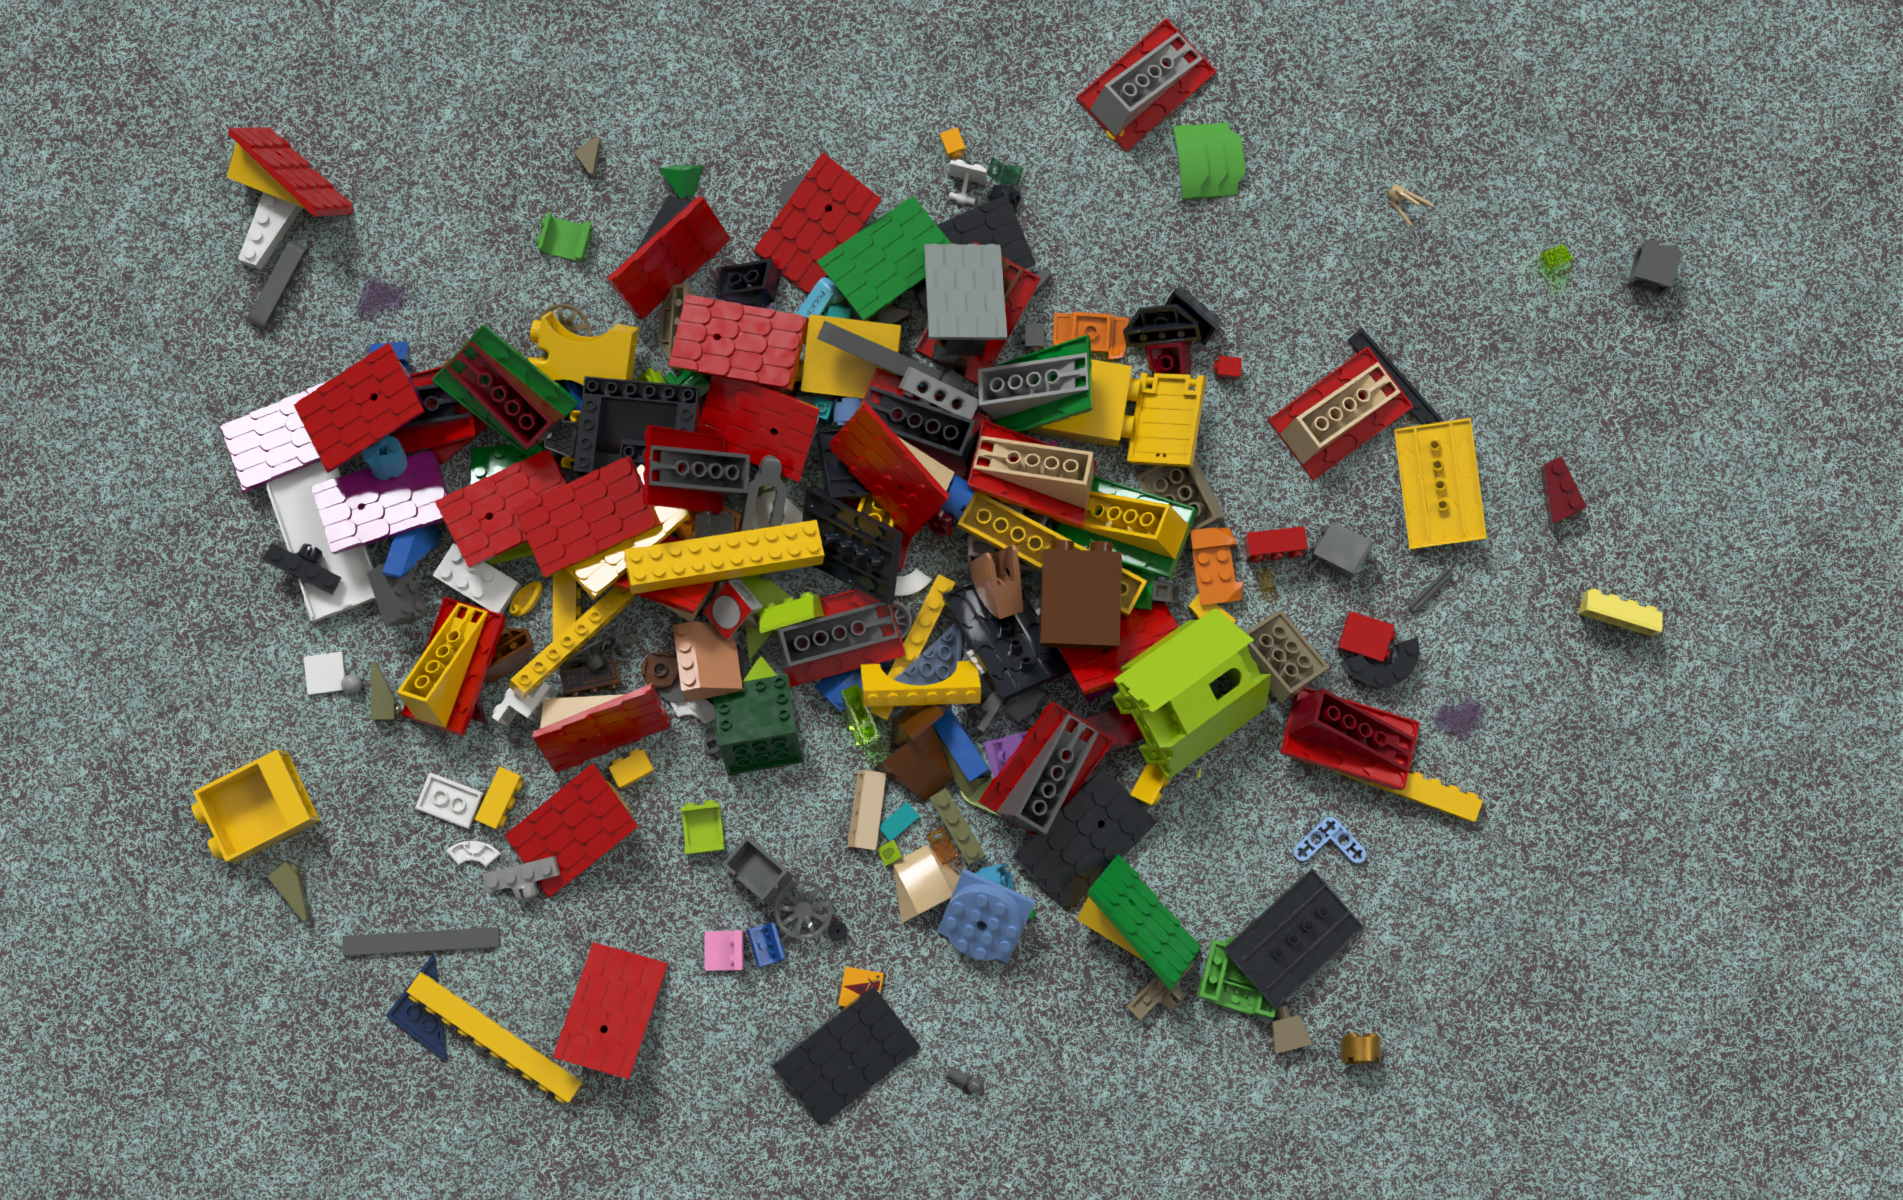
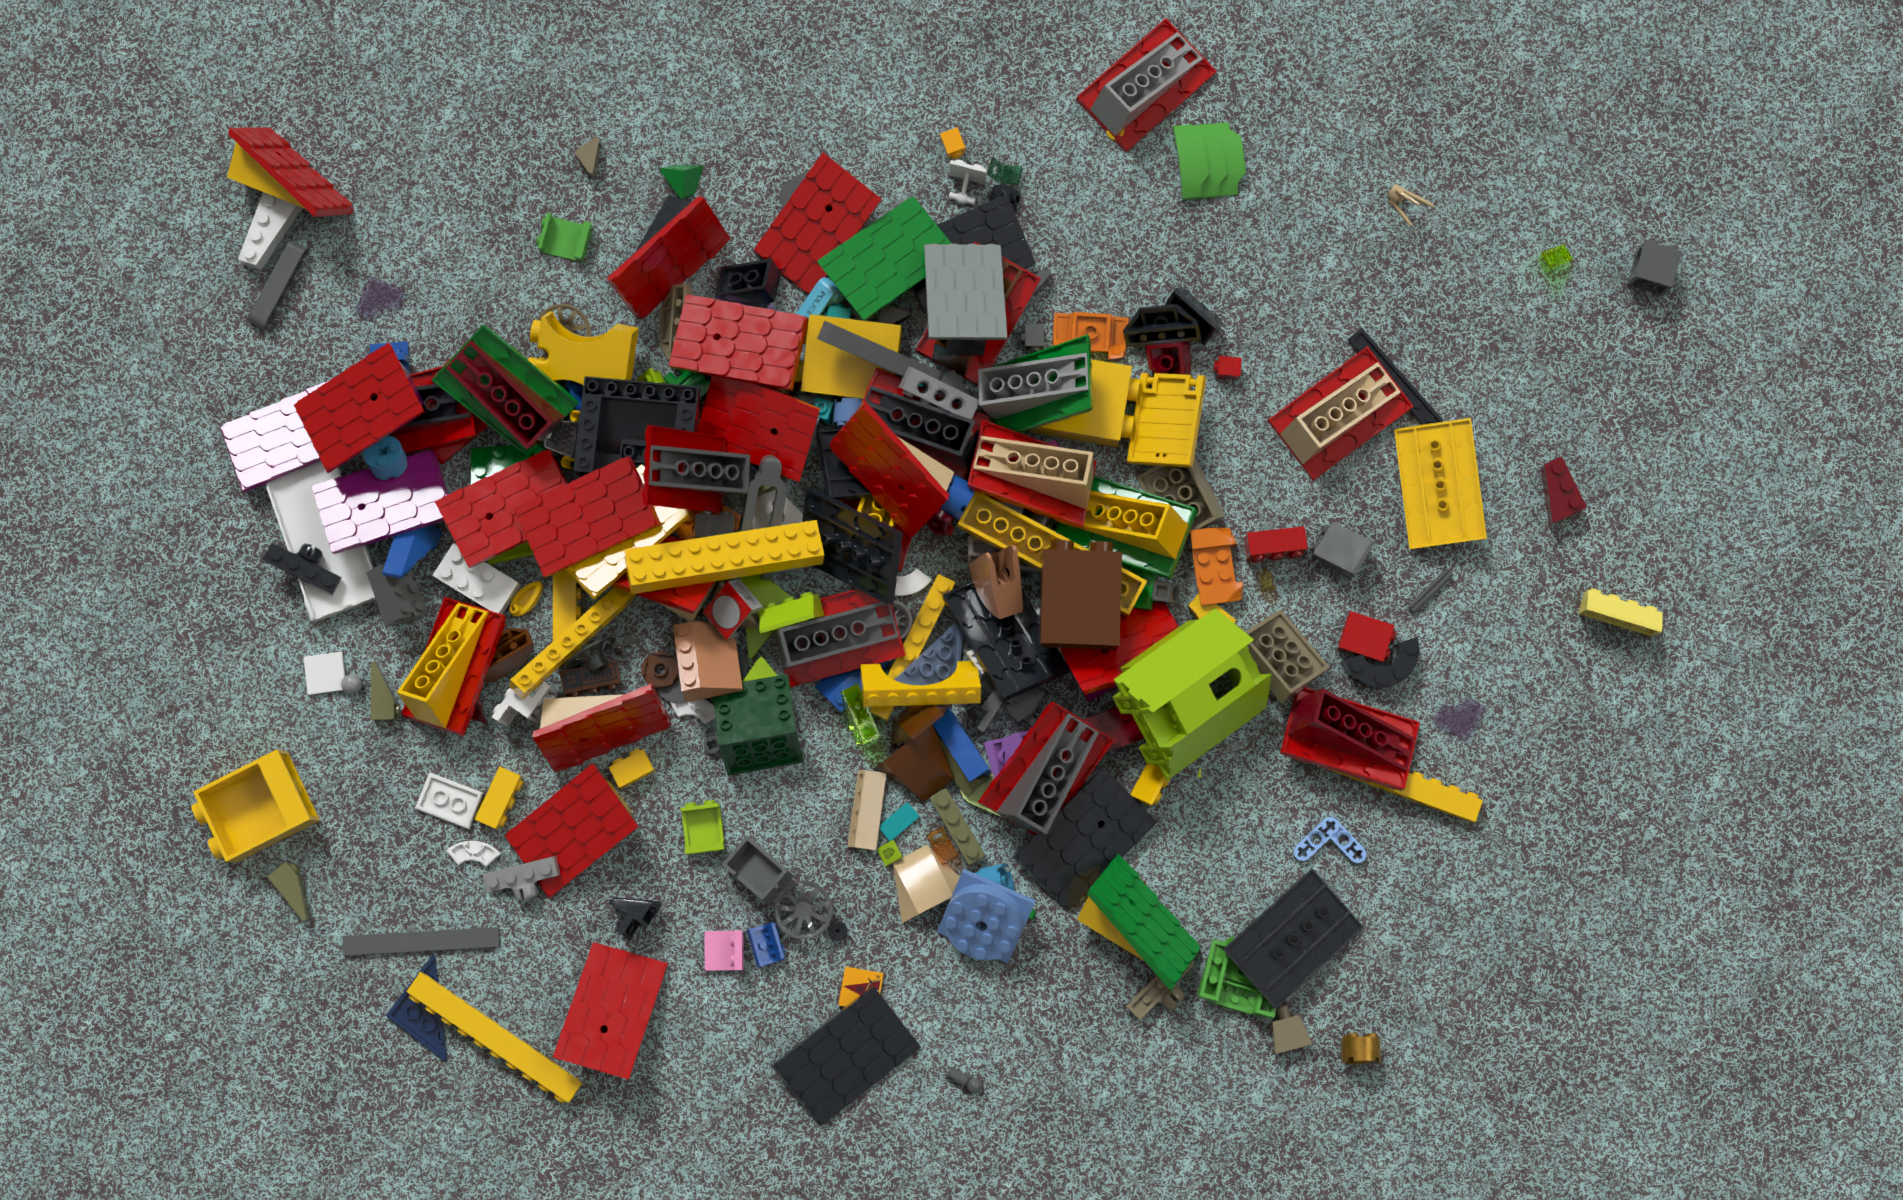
none -> black piece [609,897,662,941]

